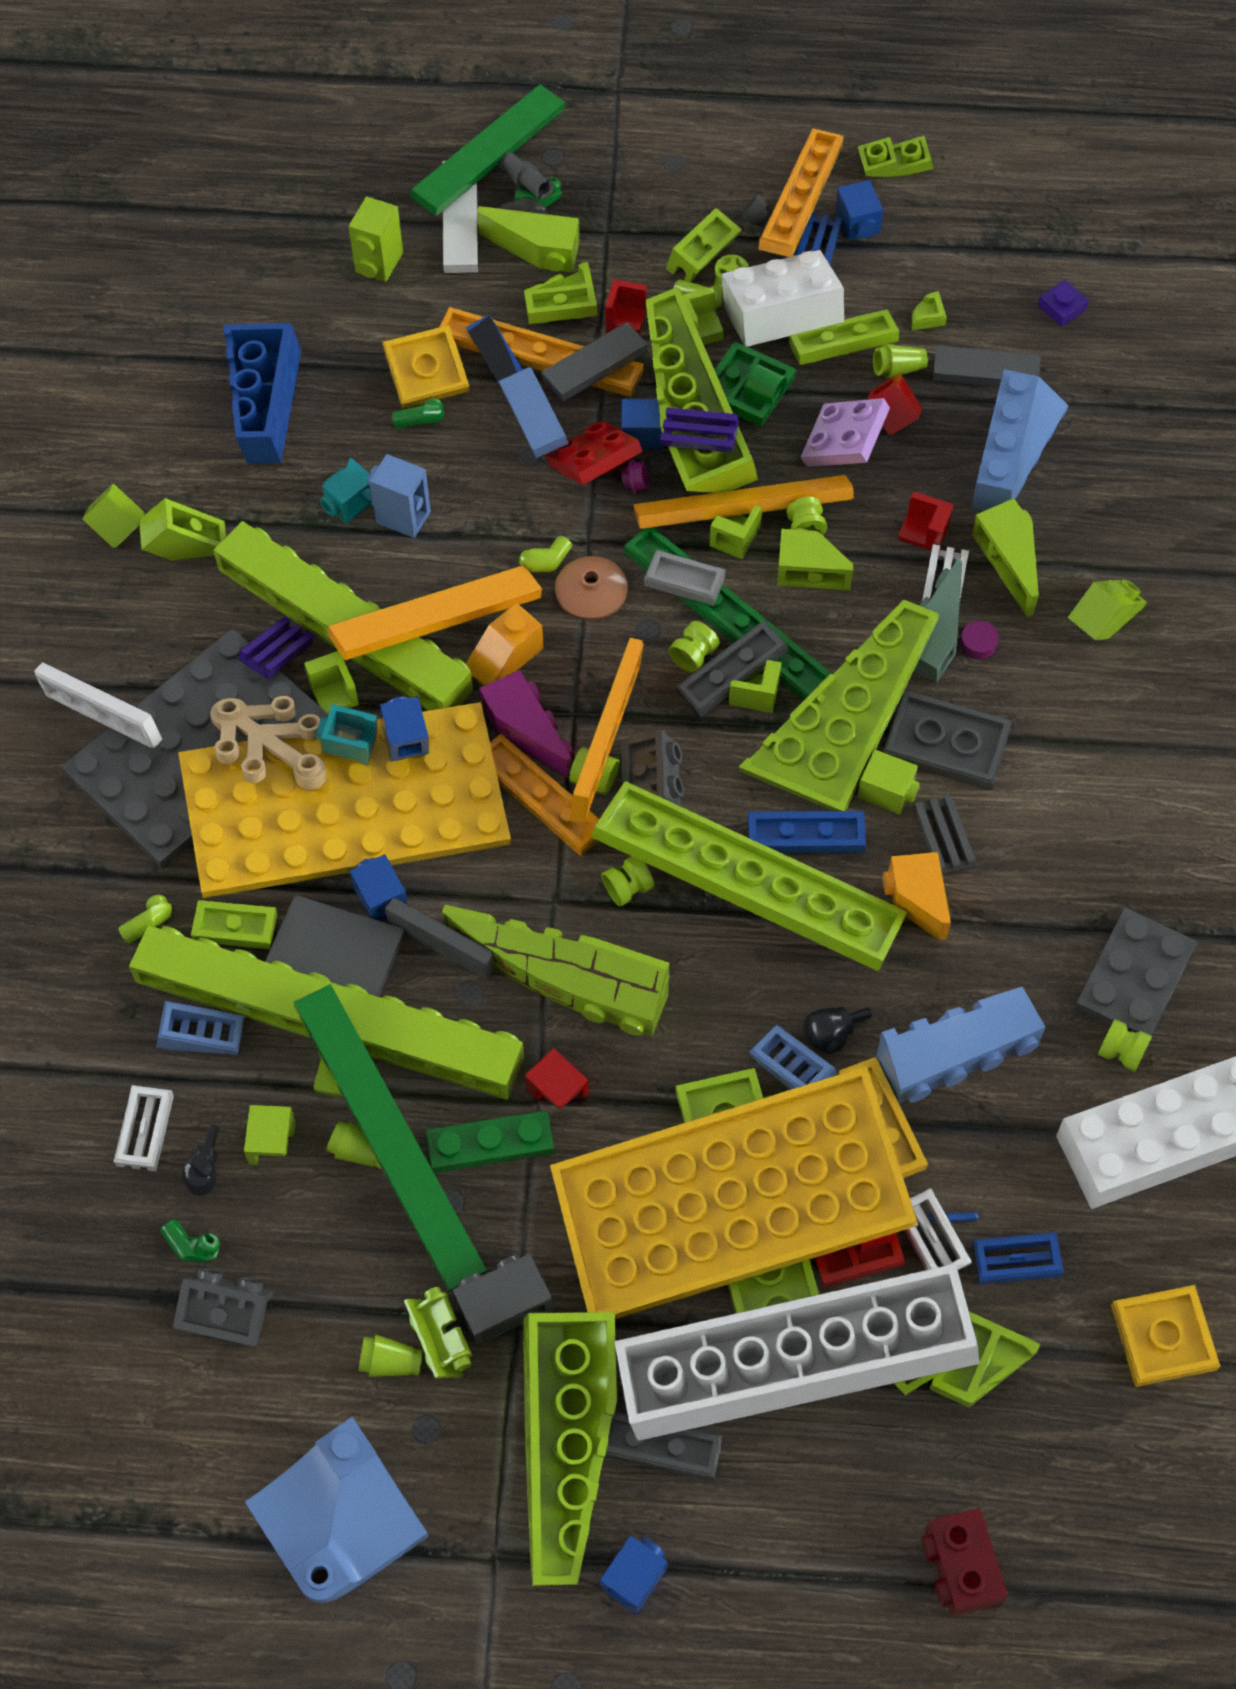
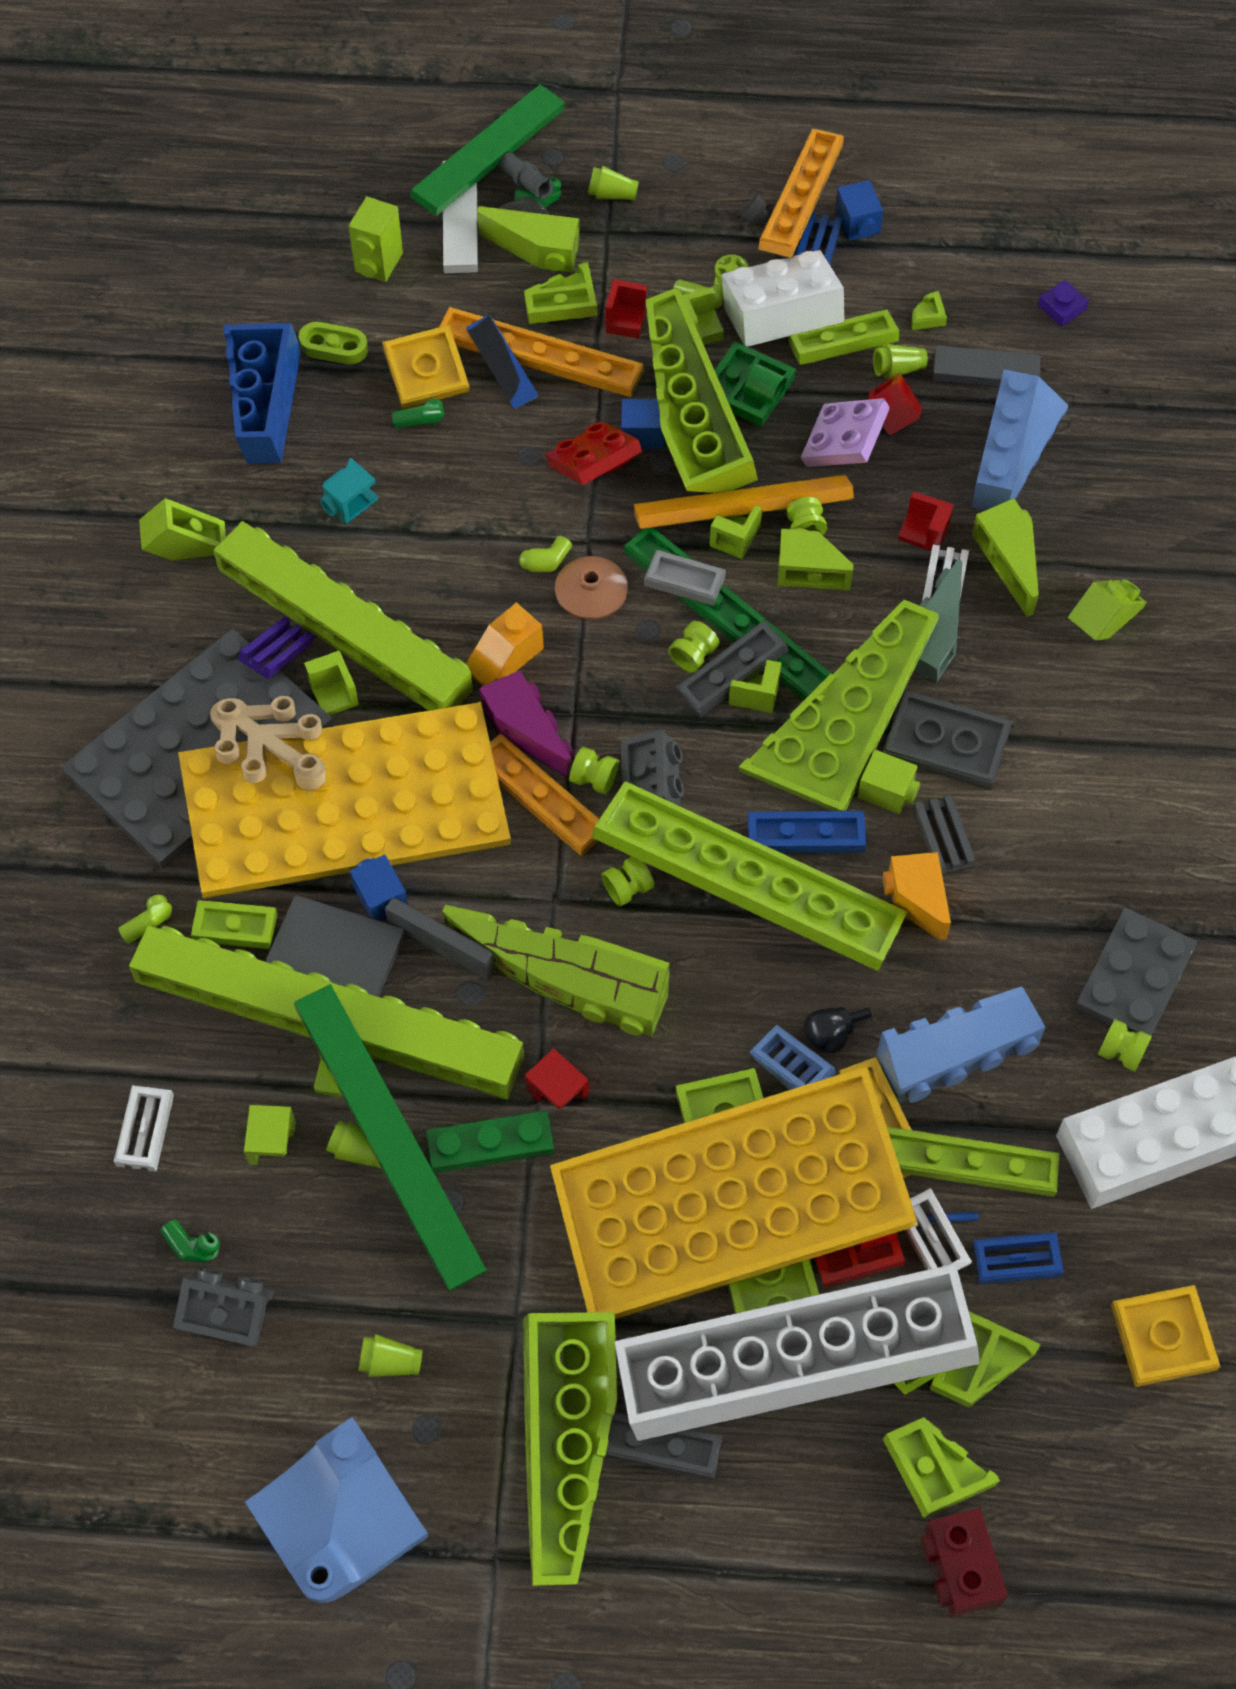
white tile [34,662,162,748] -> none
lime panel [82,483,145,548] -> none
medium blue slope [156,1001,245,1055] -> none
black piece [182,1125,220,1196] -> none
teal window [316,704,378,766] -> none
light orange tile [327,565,542,660] -> none
medium blue brick [368,454,431,538] -> none
blue brick [380,697,429,762] -> none
lime hinge [404,1287,472,1378] -> none
dark grey brick [453,1254,553,1347] -> none
medium blue tile [499,367,569,458] -> none
dark grey tile [542,322,648,402] -> none
light orange tile [569,638,644,824] -> none
blue brick [600,1535,668,1615] -> none
magenta plate [621,459,649,494] -> none
dark purple tile [660,407,739,453] -> none
lime hinge [666,208,742,282] -> none
lime slope [858,136,933,177] -> none
magenta tile [960,621,999,659] -> none
none -> lime plate [299,322,368,365]
none -> lime cone [588,166,639,201]
none -> lime wing [883,1417,1000,1519]
none -> lime tile [887,1127,1060,1197]

